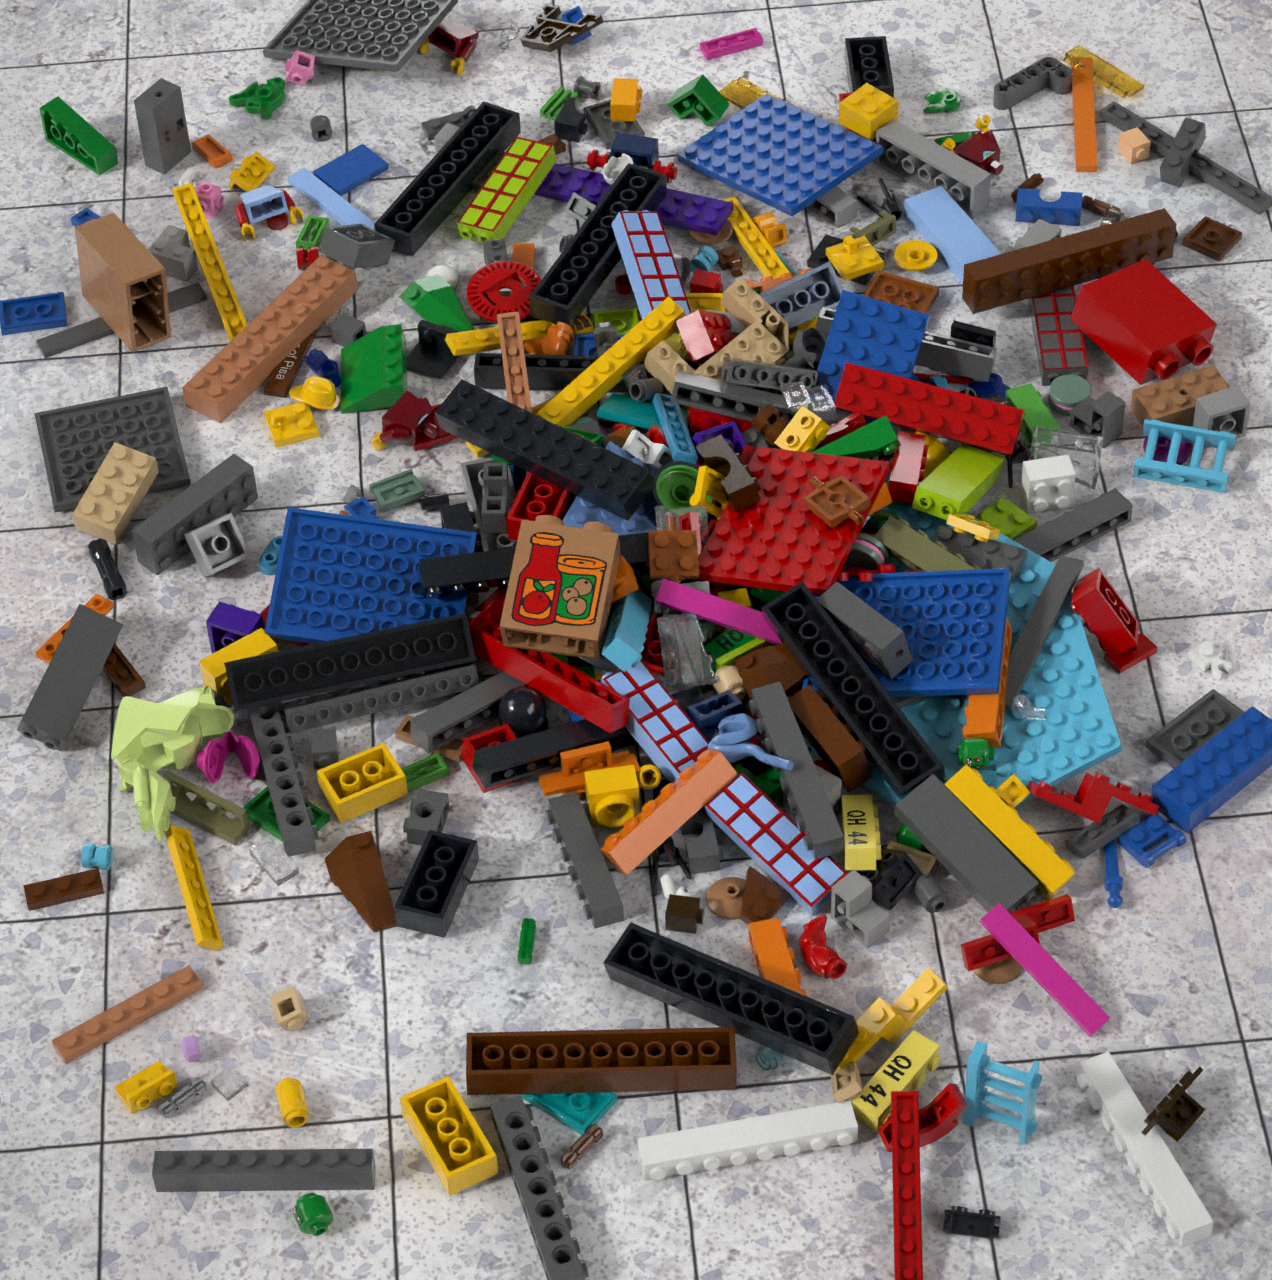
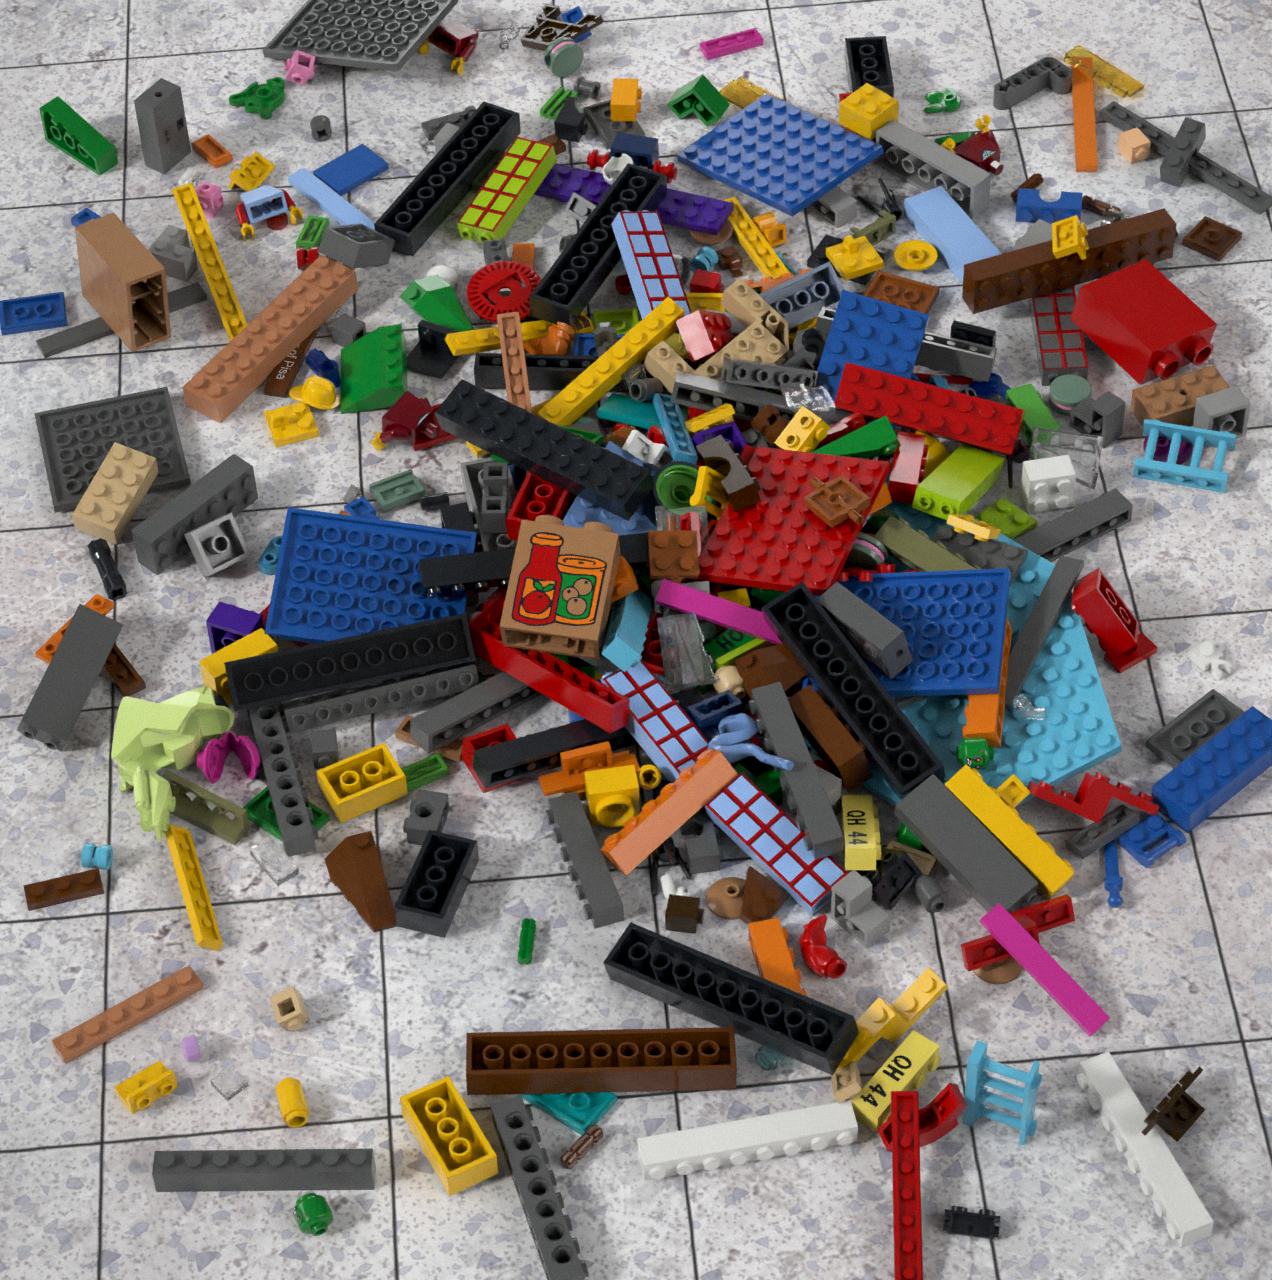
dark grey axle [158,1077,206,1118] -> none
black tile [498,686,549,738] -> none
none -> sand green head [544,37,584,77]
none -> yellow bracket [685,403,735,438]
none -> yellow bracket [1052,215,1089,260]

